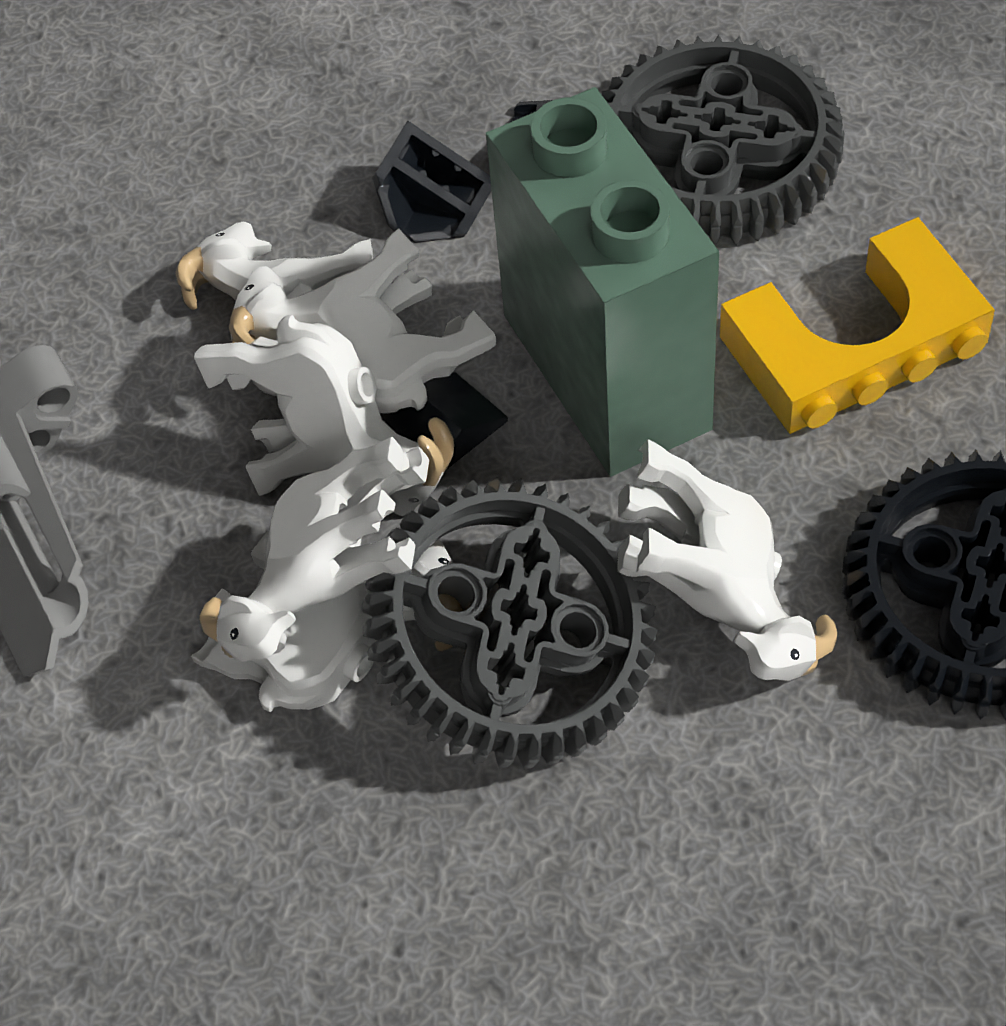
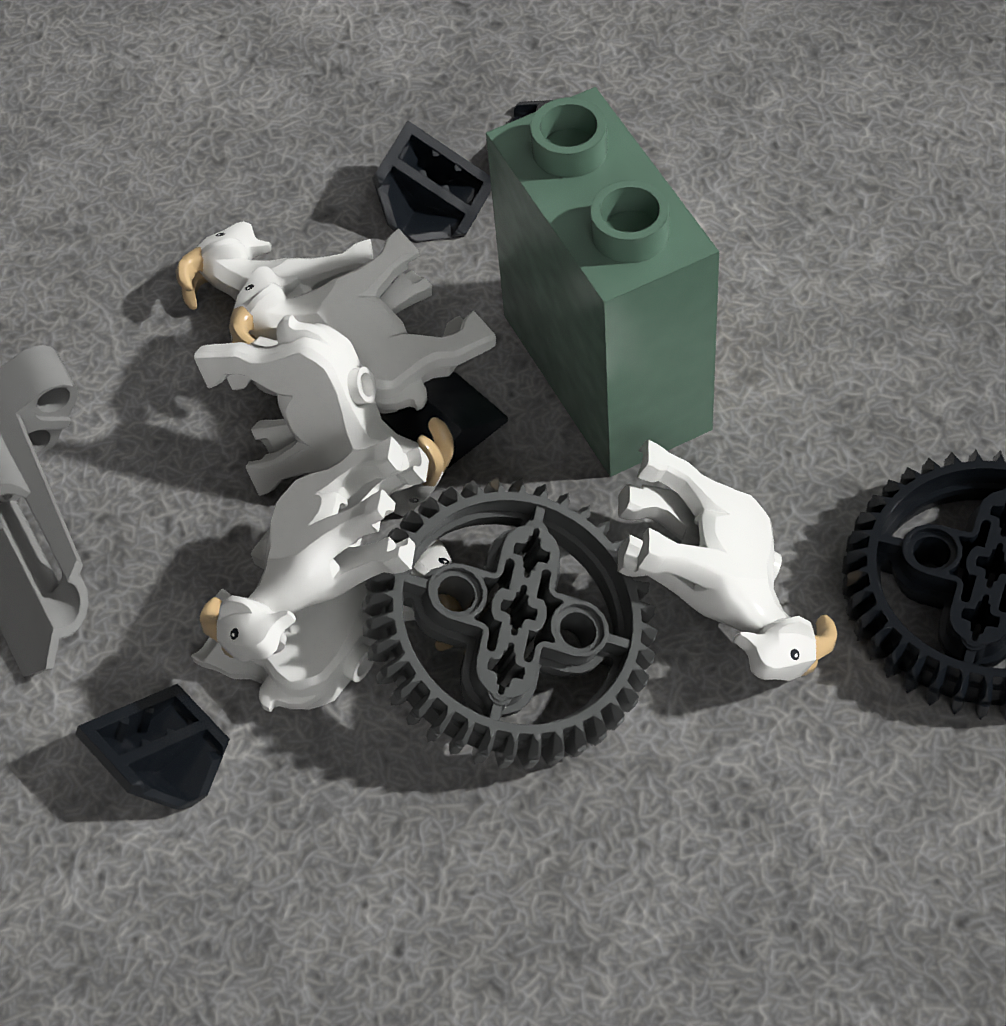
dark grey gear [602,34,845,246] -> none
yellow arch [720,217,995,434] -> none
none -> black slope [75,684,230,810]

